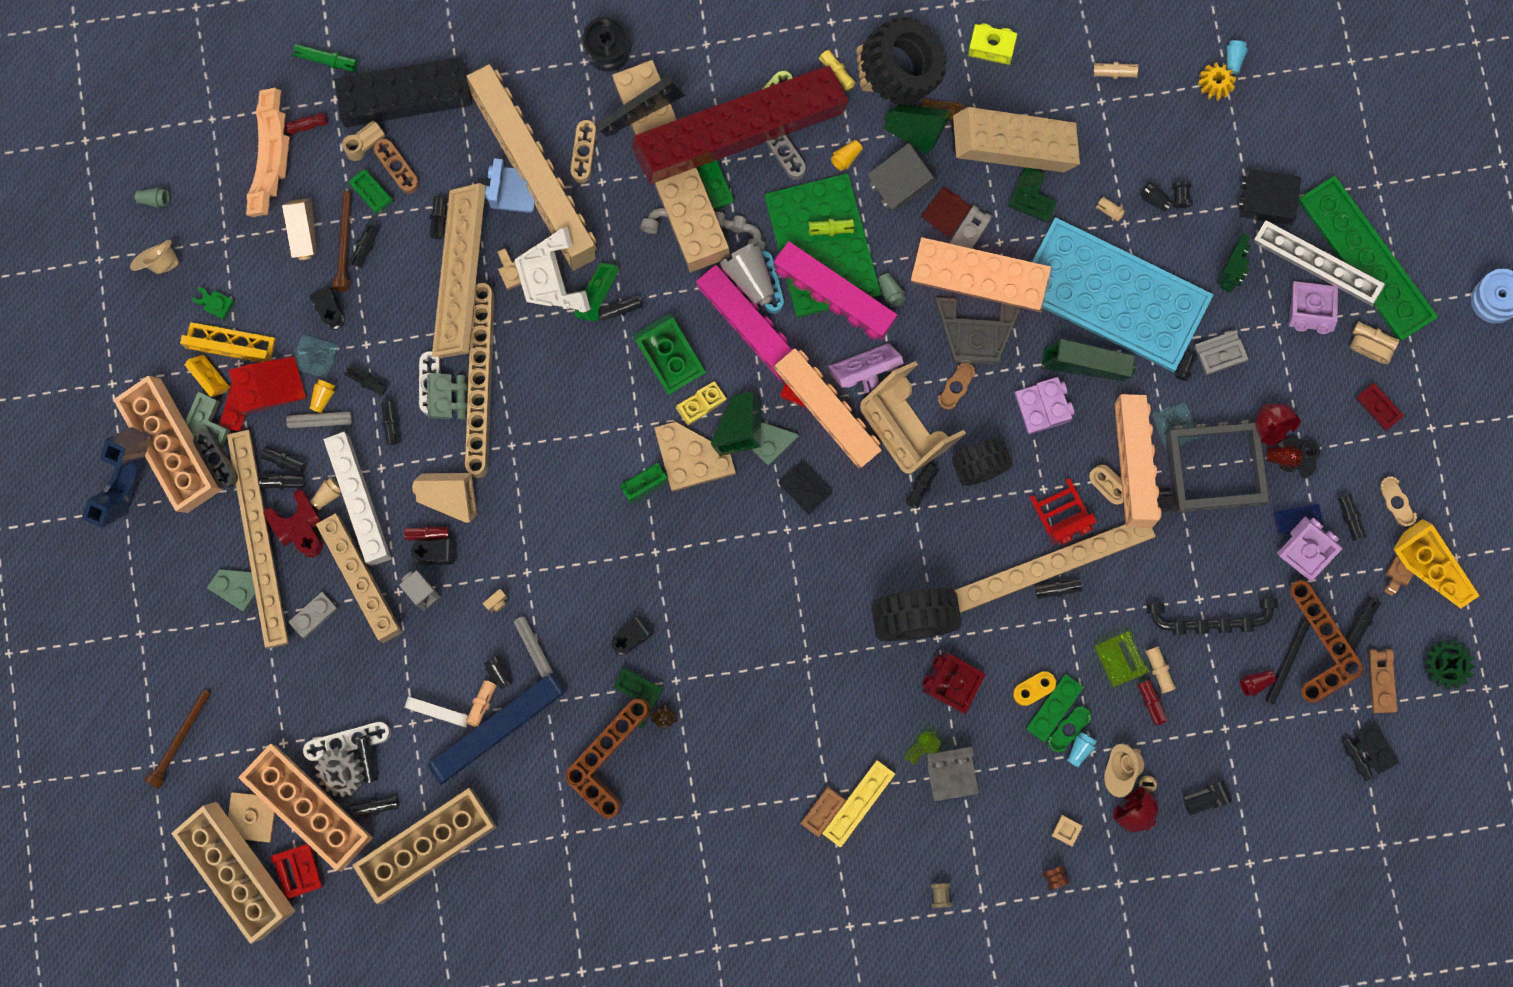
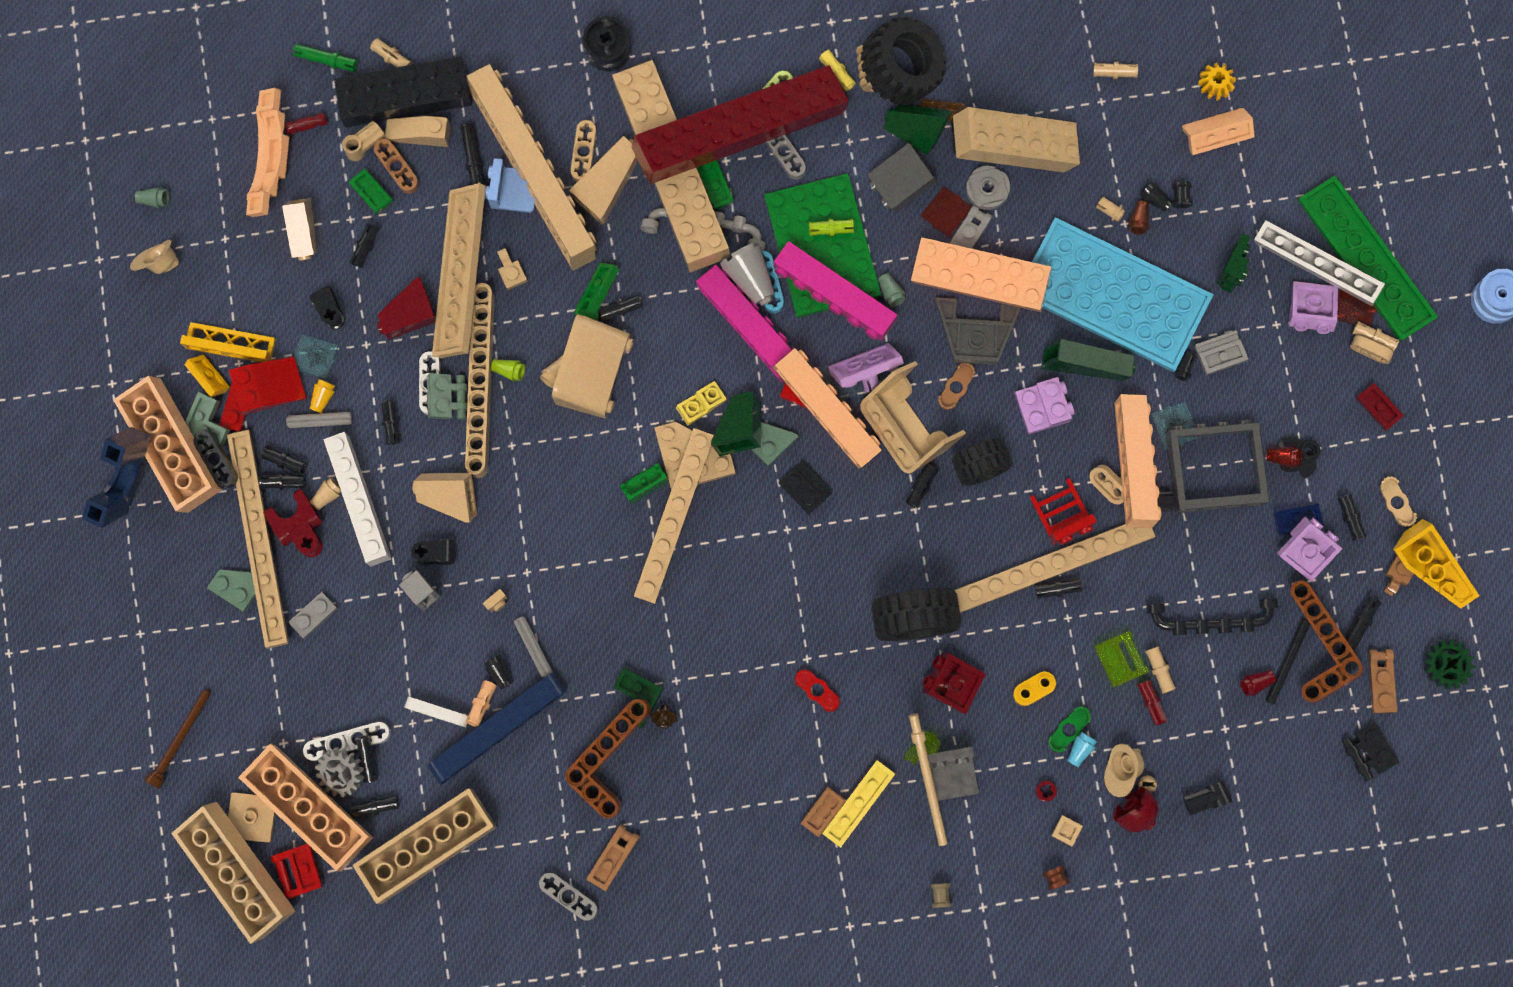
green plate [192,287,235,321] -> none
tan brick [316,513,403,643] -> none
reddish brown piece [332,190,351,292] -> none
black axle [345,365,388,396] -> none
dark red axle [404,525,449,541] -> none
black axle [429,196,447,240] -> none
white wing [515,227,591,312] -> none
black wing [595,76,685,137] -> none
black piece [611,615,654,656] -> none
green slope [632,313,706,395] -> none
yellow cone [831,140,863,171] -> none
neon yellow brick [968,24,1017,65] -> none
dark green plate [1008,167,1057,223] -> none
green plate [1025,674,1084,743] -> none
medium azure cone [1226,40,1248,74] -> none
black brick [1237,169,1302,225] -> none
dark red cylinder [1254,403,1301,445] -> none
none -> tan pin [370,38,412,67]
none -> dark red slope [376,277,436,340]
none -> tan slope [384,116,451,147]
none -> black pin [460,123,484,185]
none -> lime cone [491,359,525,382]
none -> light grey beam [539,873,598,920]
none -> tan cone [540,355,563,388]
none -> tan windscreen [552,314,634,419]
none -> tan slope [569,136,638,225]
none -> medium nougat plate [587,825,640,891]
none -> tan plate [634,428,714,604]
none -> red piece [794,669,840,712]
none -> tan bar [909,713,948,846]
none -> light grey plate [966,166,1010,210]
none -> dark red bush [1035,781,1057,802]
none -> copper cone [1128,201,1149,235]
none -> light nougat panel [1182,108,1255,155]
none -> clear red piece [1337,289,1377,327]

